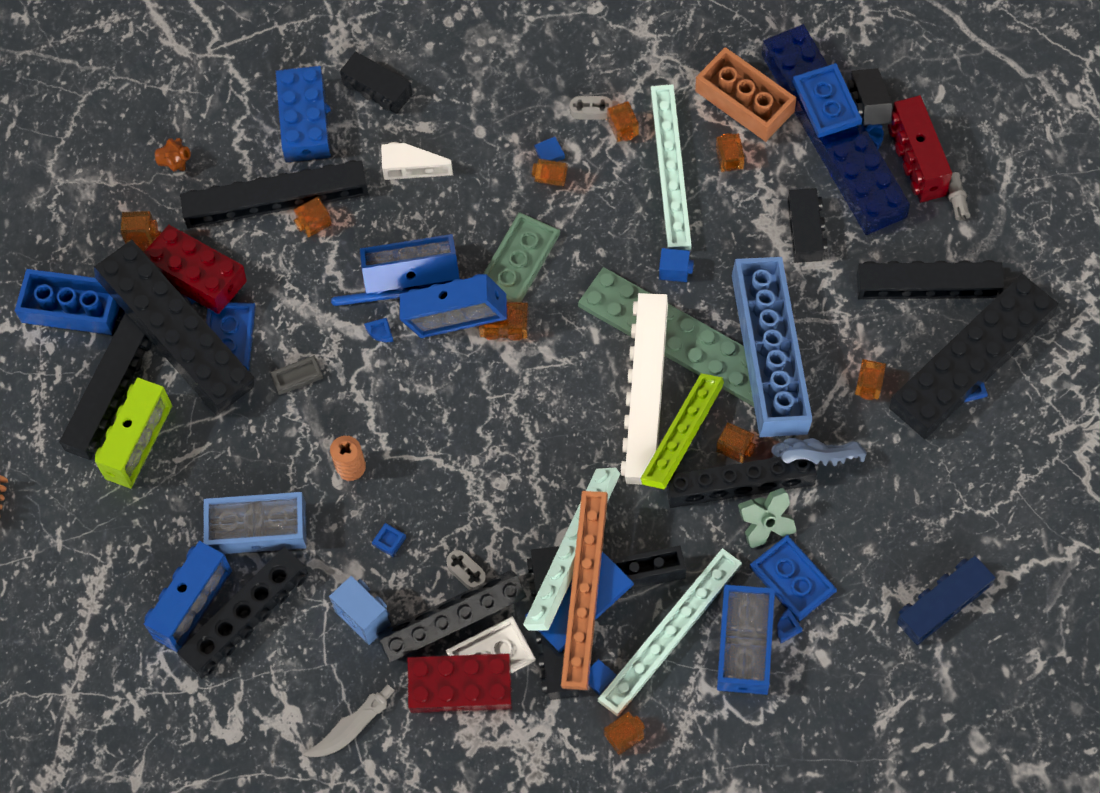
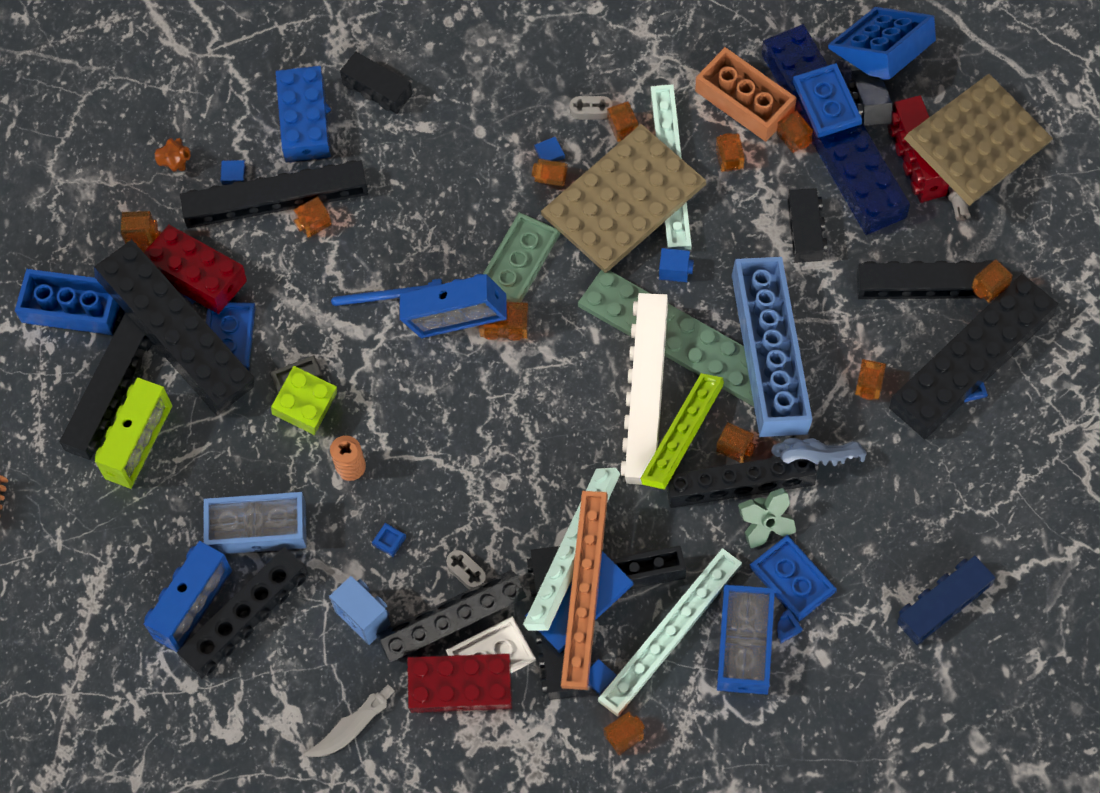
blue brick [360,234,460,294] -> none
blue tile [364,317,393,342] -> none
white slope [381,142,453,180] -> none
blue tile [860,124,884,150] -> none
none -> blue tile [221,160,246,185]
none -> lime brick [271,366,337,435]
none -> dark tan plate [541,124,706,273]
none -> clear orange brick [777,111,813,153]
none -> blue slope [828,7,936,80]
none -> dark tan plate [904,74,1053,206]
none -> clear orange brick [972,259,1013,303]

